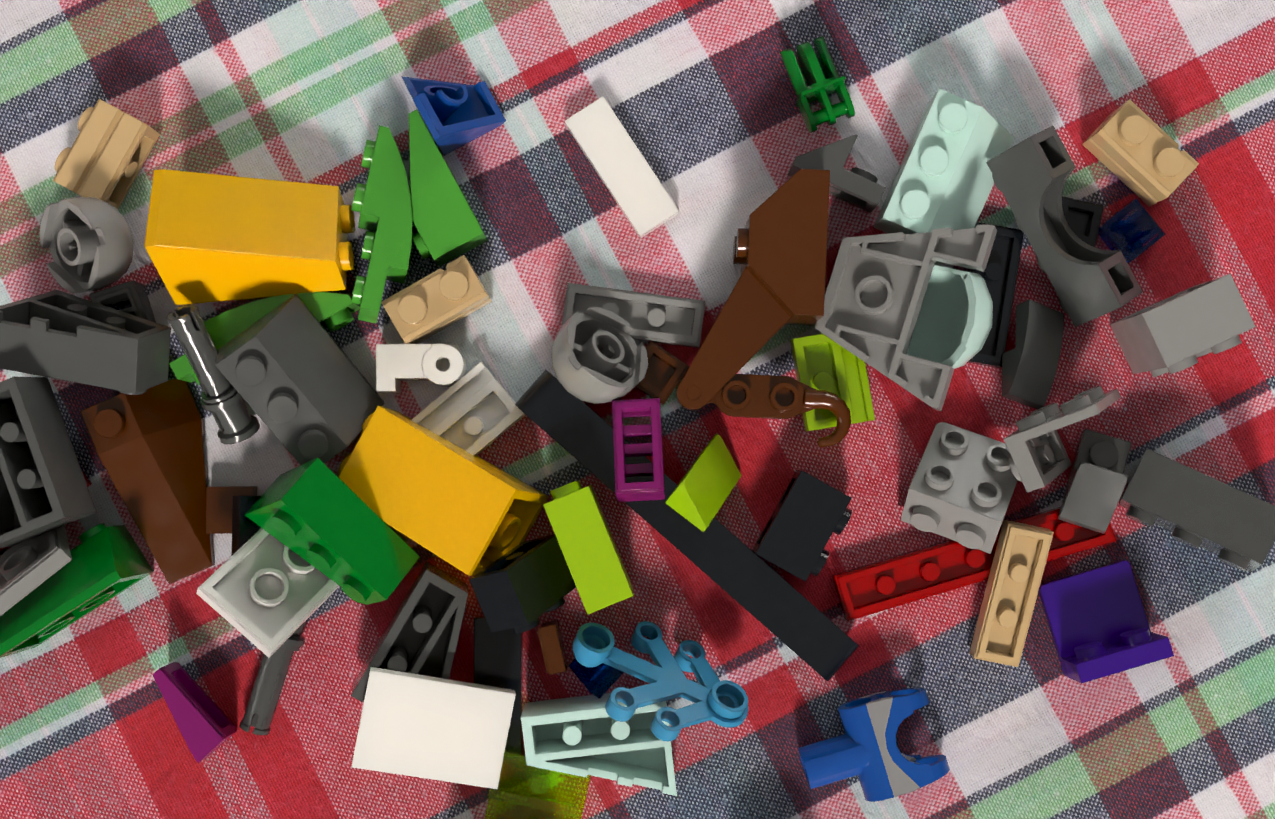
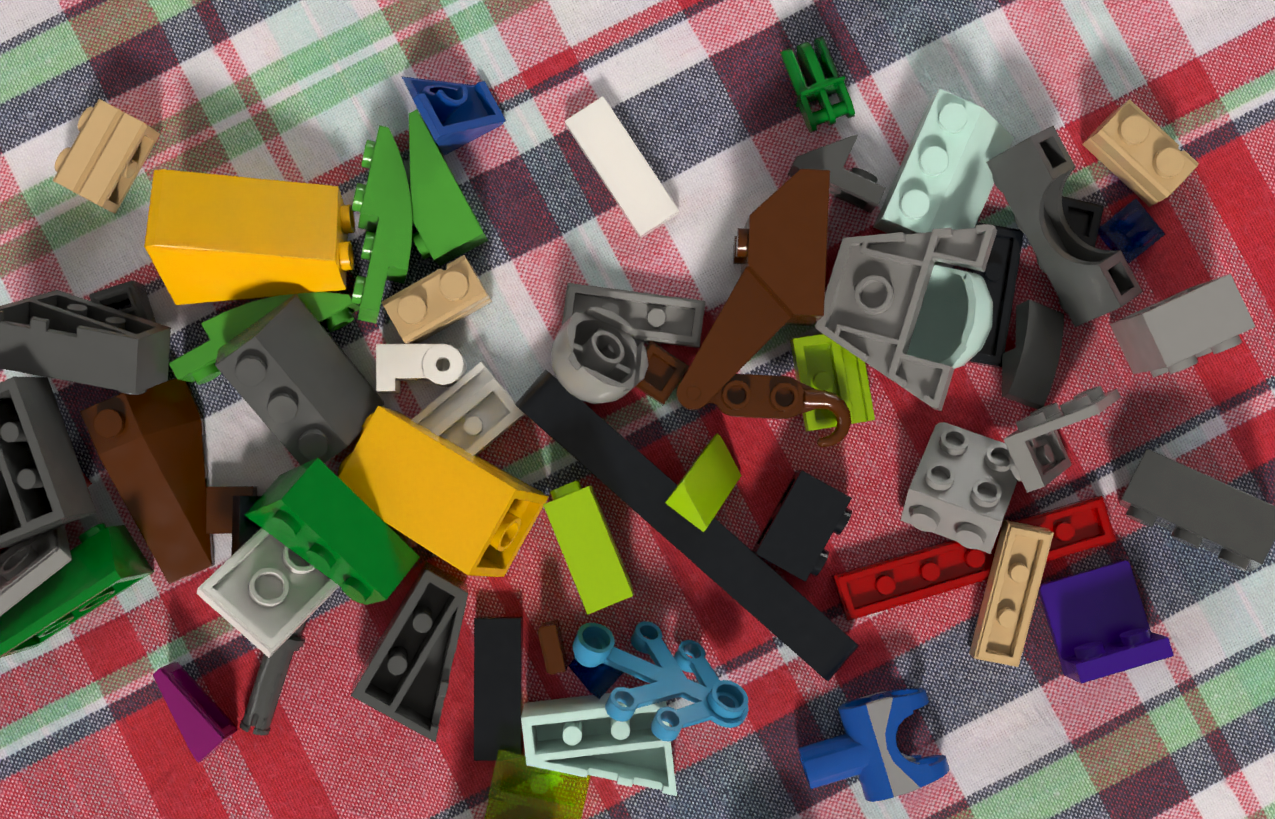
light grey cylinder [40,197,134,293] -> none
dark grey pin [167,304,260,445] -> none
white tile [351,667,516,789] -> none
black brick [469,534,576,634] -> none
magenta slope [612,398,665,502] -> none
dark grey slope [1057,429,1132,534] -> none

